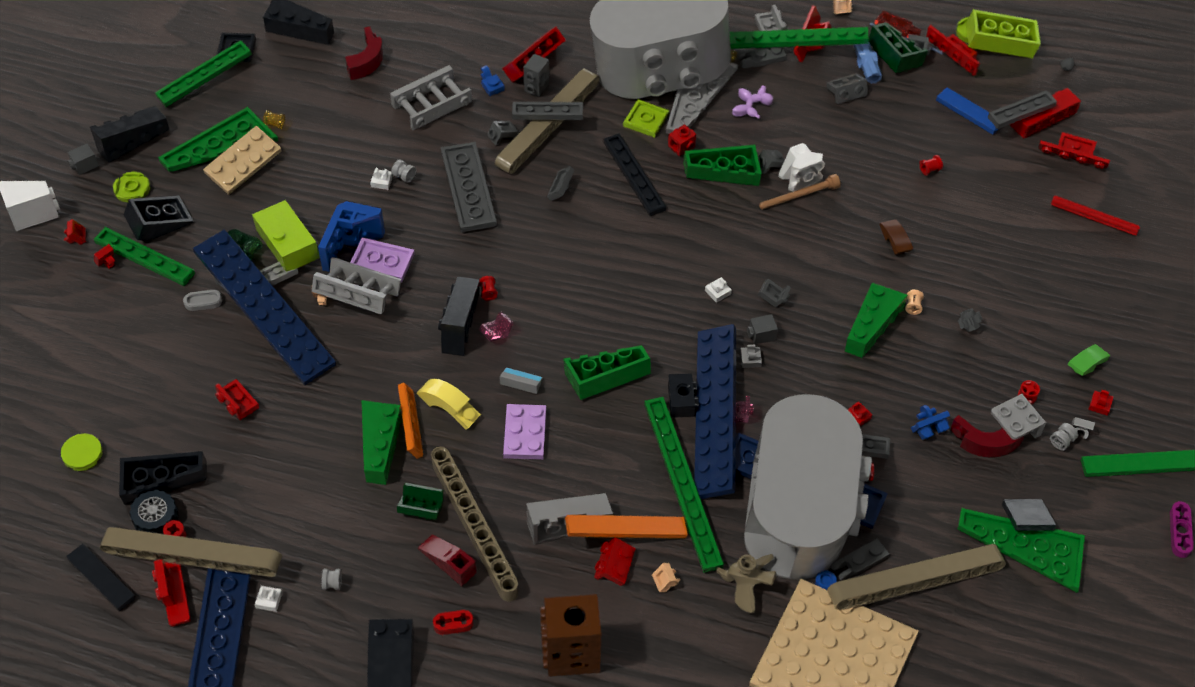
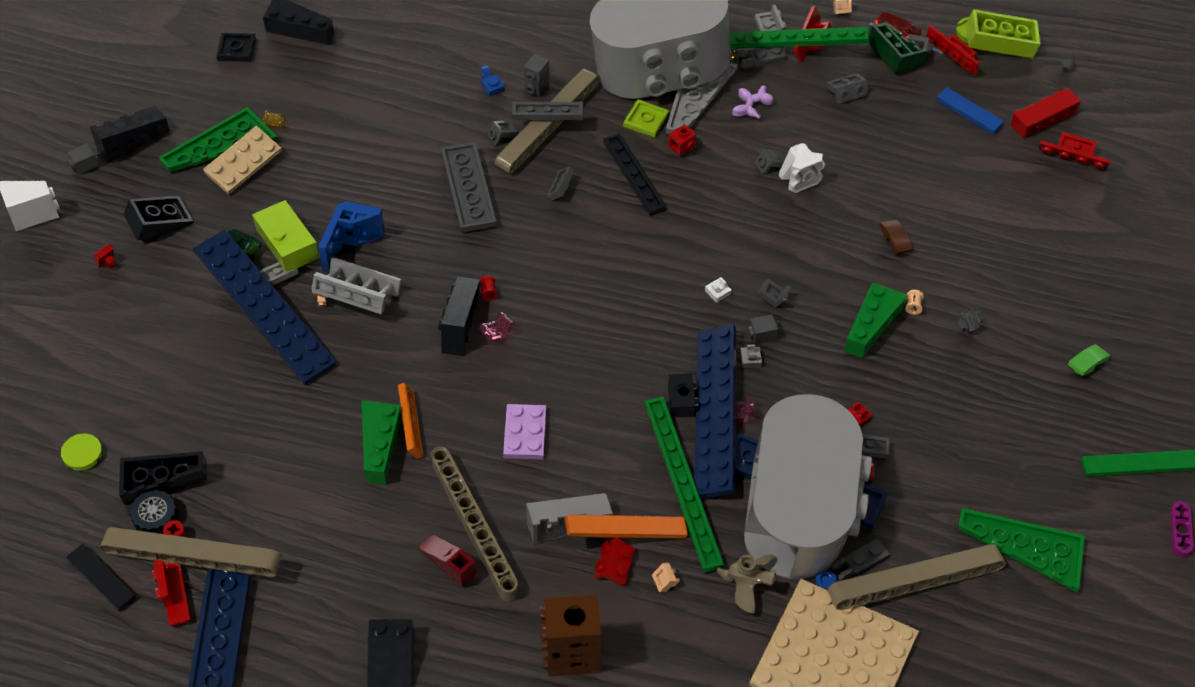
red tile [64,219,86,245] -> none
green tile [94,227,195,286] -> none
lime tile [113,172,150,203] -> none
green plate [155,40,252,107] -> none
light grey tile [183,290,222,311] -> none
red bracket [215,379,260,420] -> none
white tile [255,586,282,612] -> none
light grey wheel [322,568,342,590] -> none
dark red arch [345,26,383,80] -> none
lavender plate [350,238,415,282] -> none
white tile [370,168,393,190] -> none
light grey fence [390,65,472,130] -> none
light grey wheel [391,159,416,183] -> none
dark green bracket [397,483,444,520] -> none
light yellow arch [417,379,481,430] -> none
red beam [433,610,473,635] -> none
light grey slope [500,367,543,394] -> none
red brick [502,26,566,82] -> none
green wedge [563,345,651,400] -> none
green wedge [683,145,762,186] -> none
medium nougat piece [759,174,841,209] -> none
medium blue piece [853,41,882,84] -> none
blue hips [911,405,950,440] -> none
red bush [919,155,943,175] -> none
dark red arch [950,415,1025,458] -> none
dark grey plate [988,90,1057,129] -> none
light grey bracket [991,394,1046,440] -> none
tile [1002,499,1056,531] -> none
red wheel [1017,380,1040,404] -> none
light grey wheel [1050,423,1078,451] -> none
red axle [1051,195,1140,235] -> none
light grey tile [1071,417,1095,439] -> none
red tile [1088,390,1114,416] -> none

